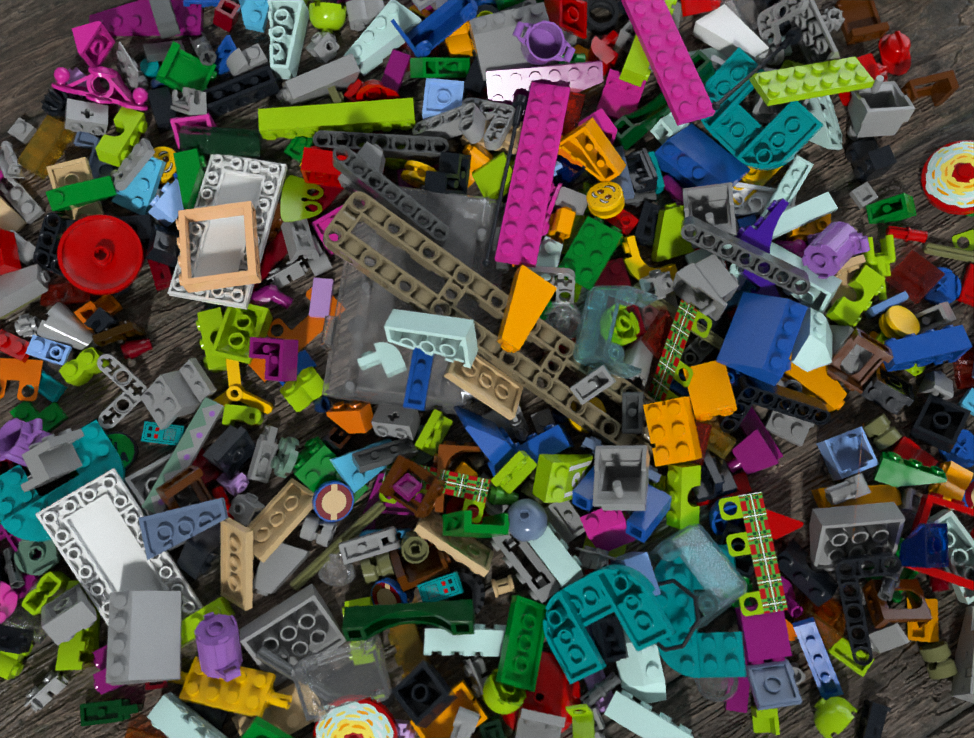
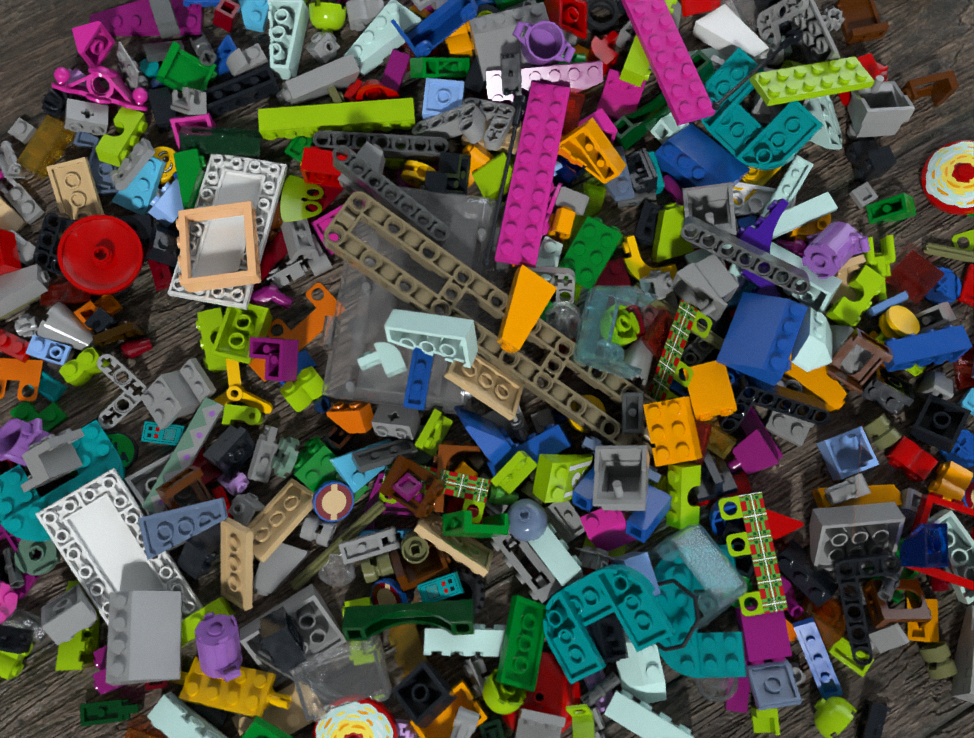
lime brick [22,571,72,615] -> none
light grey hinge [24,670,70,711] -> none
green slope [46,176,118,213] -> none
lavender tile [309,278,334,319] -> none
tan bush [491,575,516,598] -> none
light grey slope [570,364,616,405] -> none
yellow head [586,181,625,219] -> none
red bracket [603,209,639,236] -> none
green slope [874,452,947,487] -> none
red piece [878,30,911,76] -> none
red axle [885,226,928,243] -> none
none -> black brick [259,606,307,674]
none -> black hinge [500,52,522,96]

